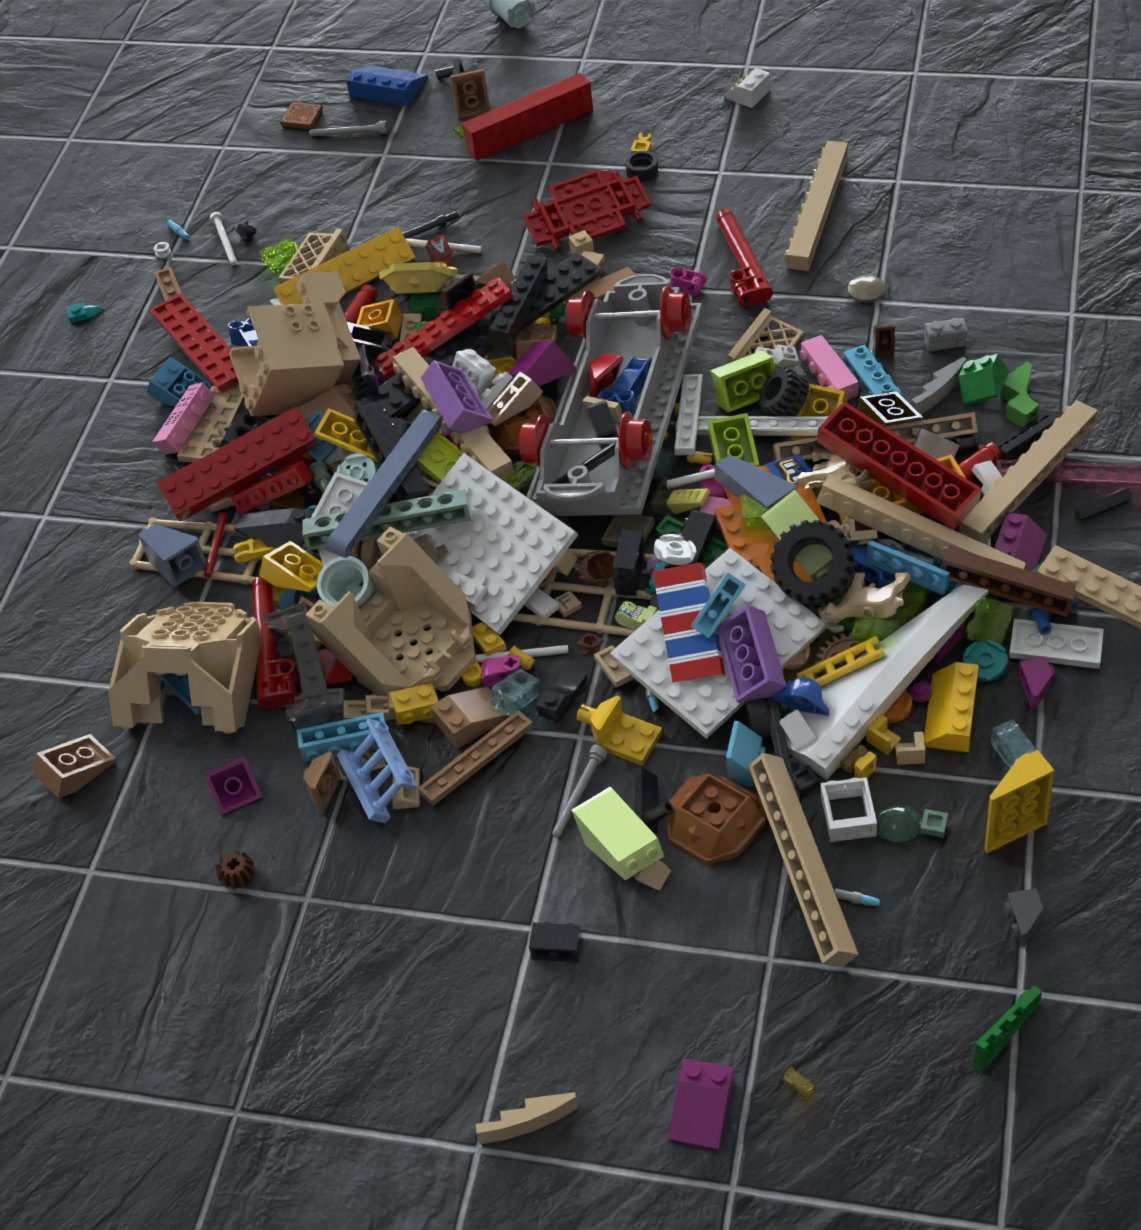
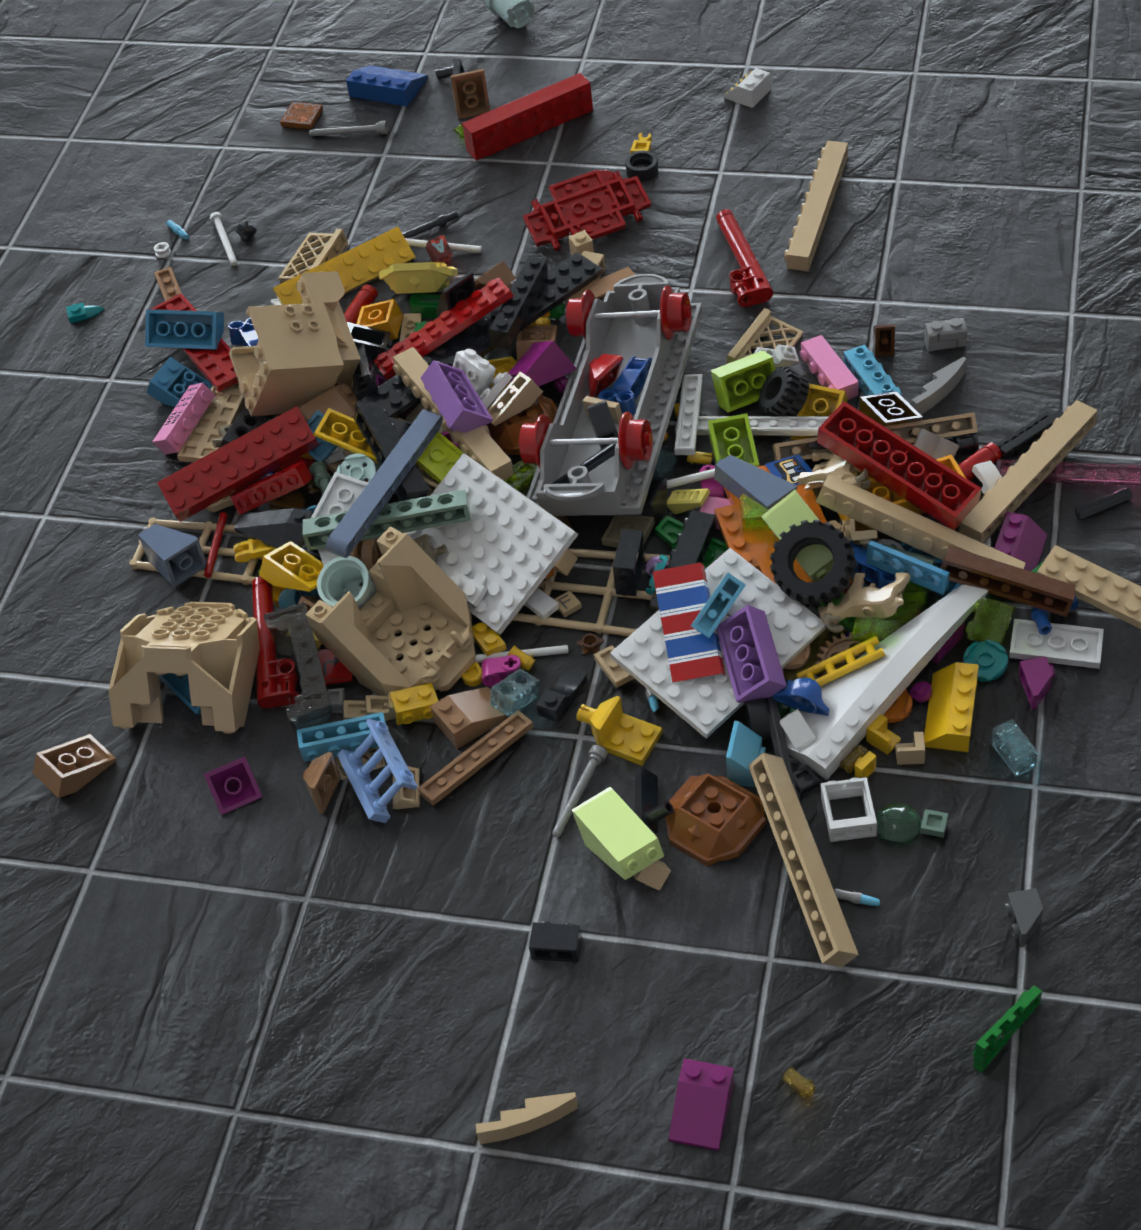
reddish brown gear [216,850,256,890] -> none
clear neon green wing [258,237,298,274] -> none
reddish brown hair [575,551,615,586] -> none
yellowish green leg [615,601,657,630] -> none
white tile [654,534,696,565] -> none
dark pink piece [670,267,707,296] -> none
dark tan dish [848,275,885,303] -> none
green slope [959,354,1009,406] -> none
yellow slope [984,750,1054,853] -> none
bright green arch [1000,362,1039,427] -> none
none -> dark azure slope [145,309,224,349]
none -> magenta plate [554,376,568,394]

